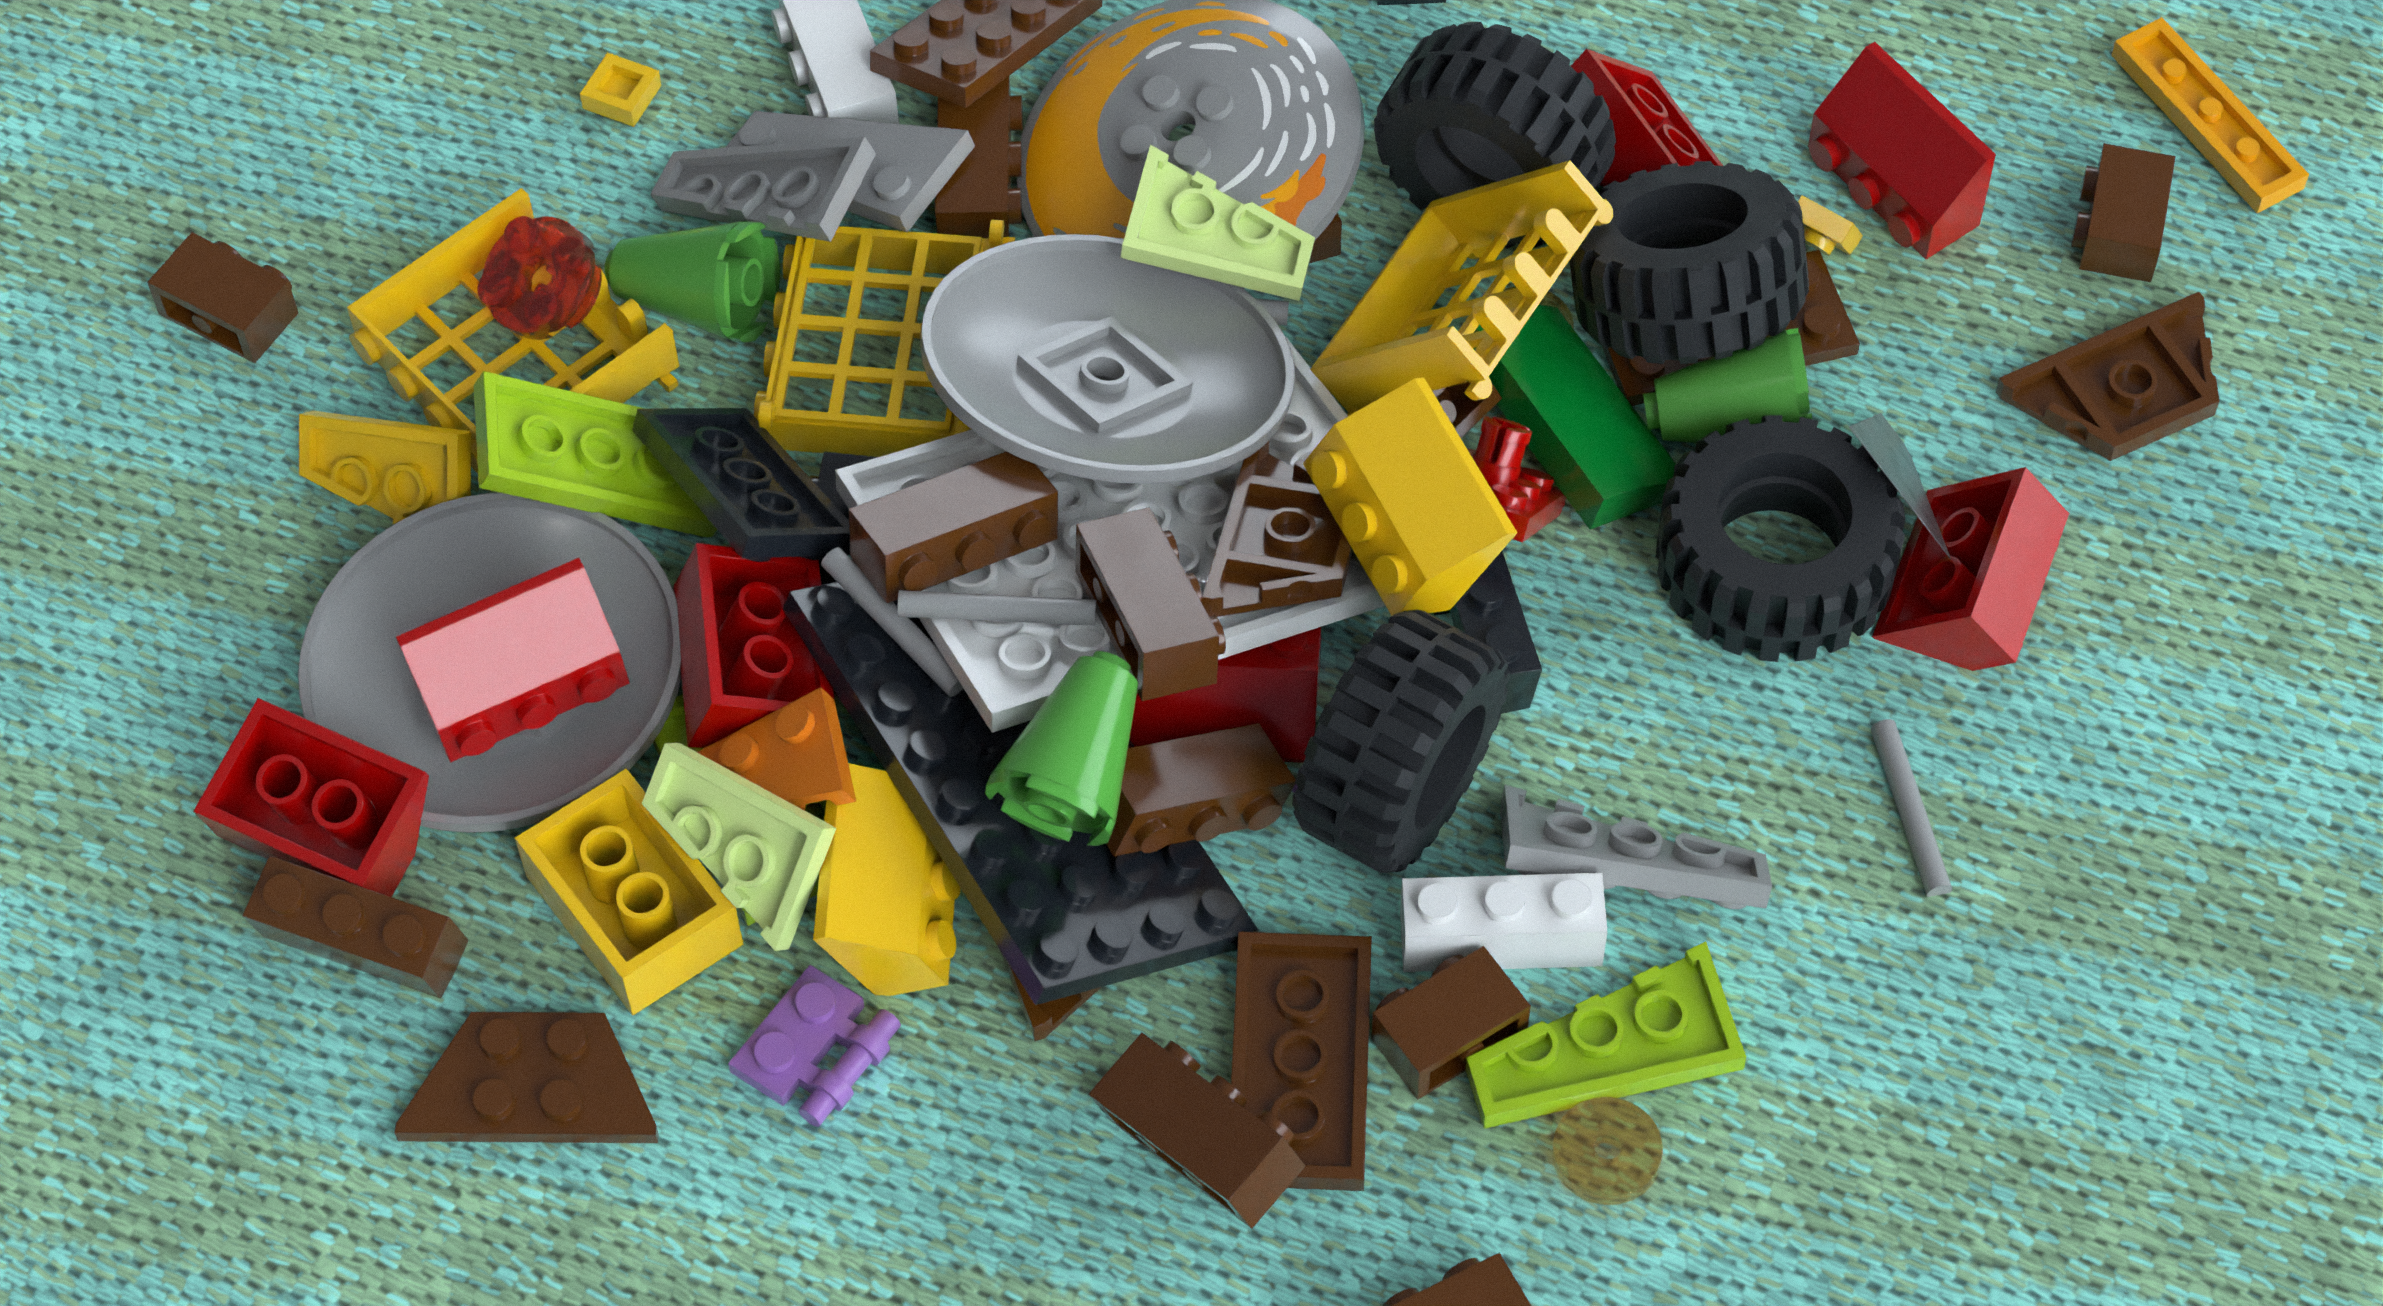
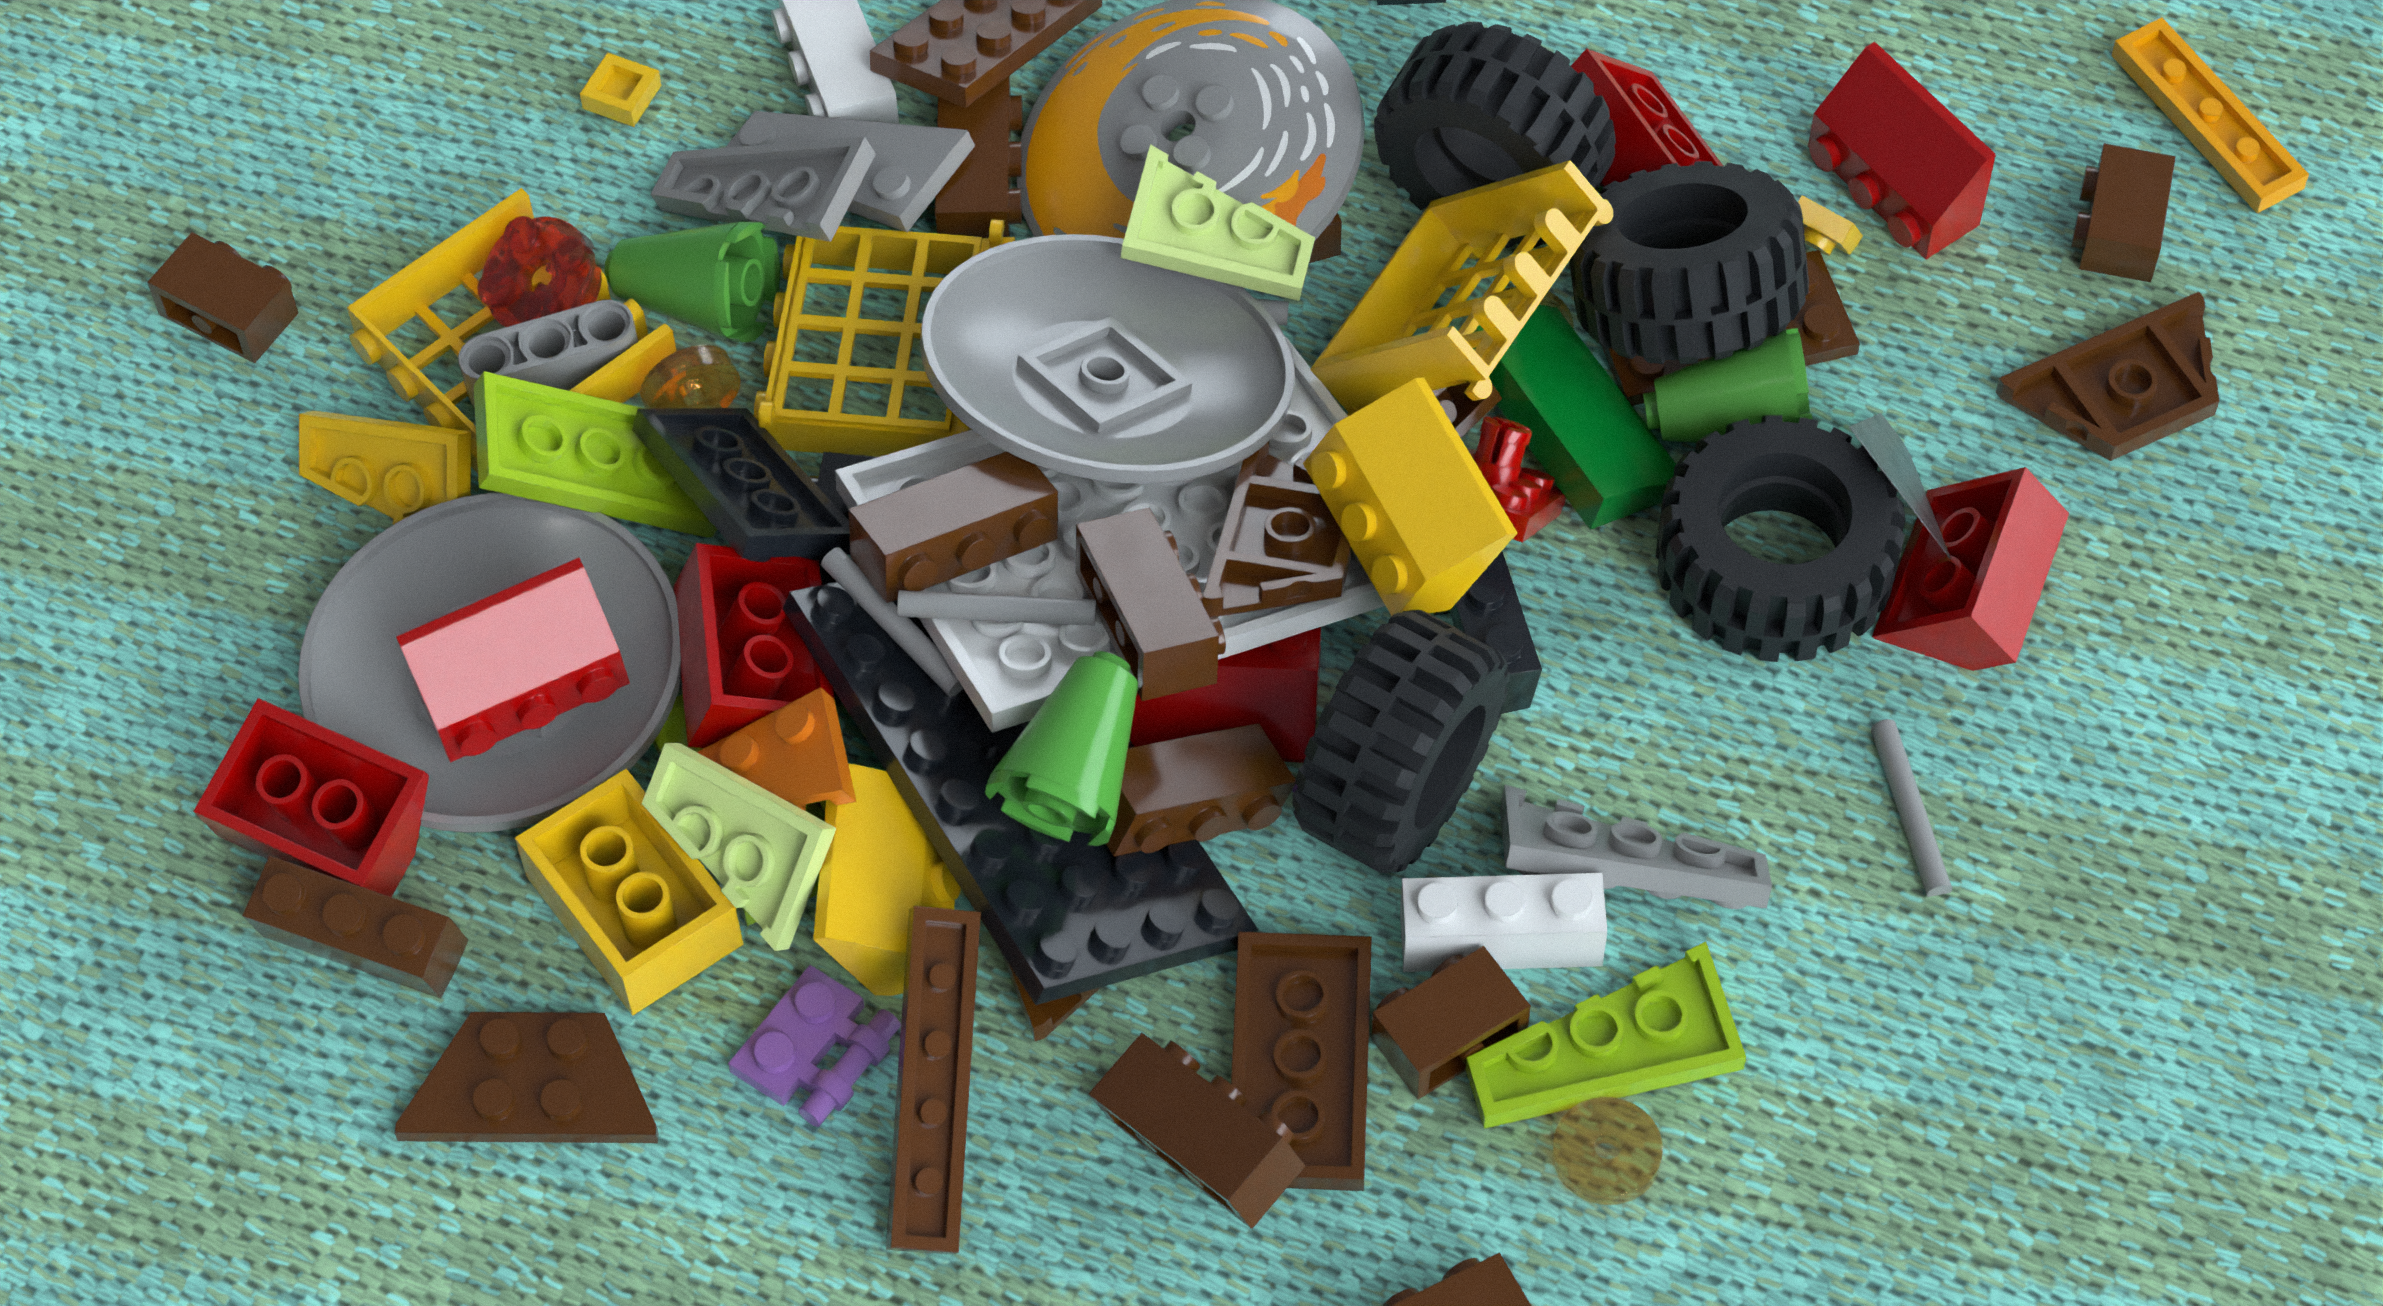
none -> light grey beam [458,300,639,408]
none -> clear orange piece [640,345,741,409]
none -> reddish brown plate [886,906,981,1254]

